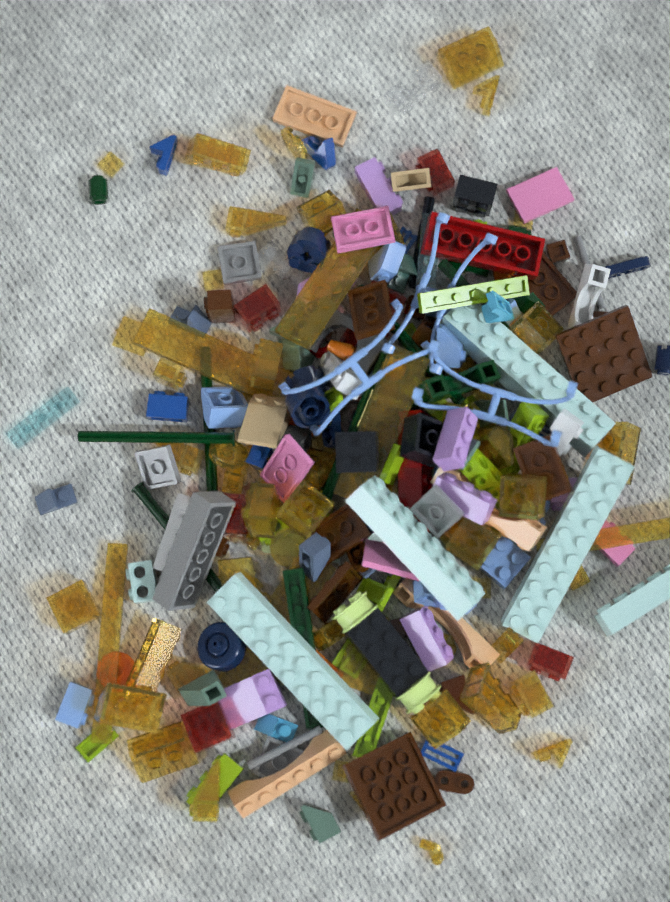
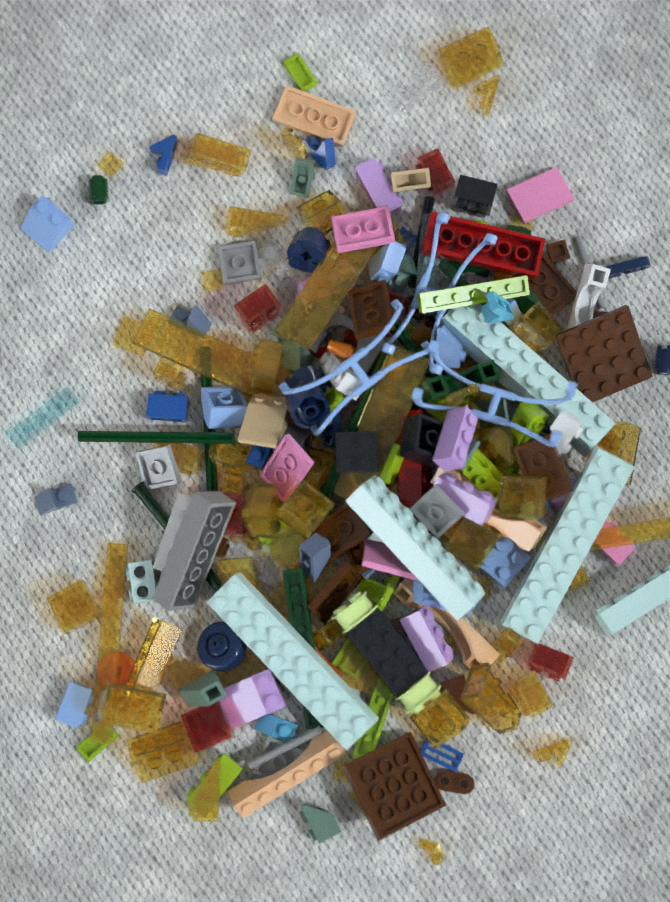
reddish brown brick [204,290,235,324] -> none
none -> light blue slope [21,195,74,253]
none -> lime tile [283,52,318,92]
none -> clear yellow plate [444,383,479,407]

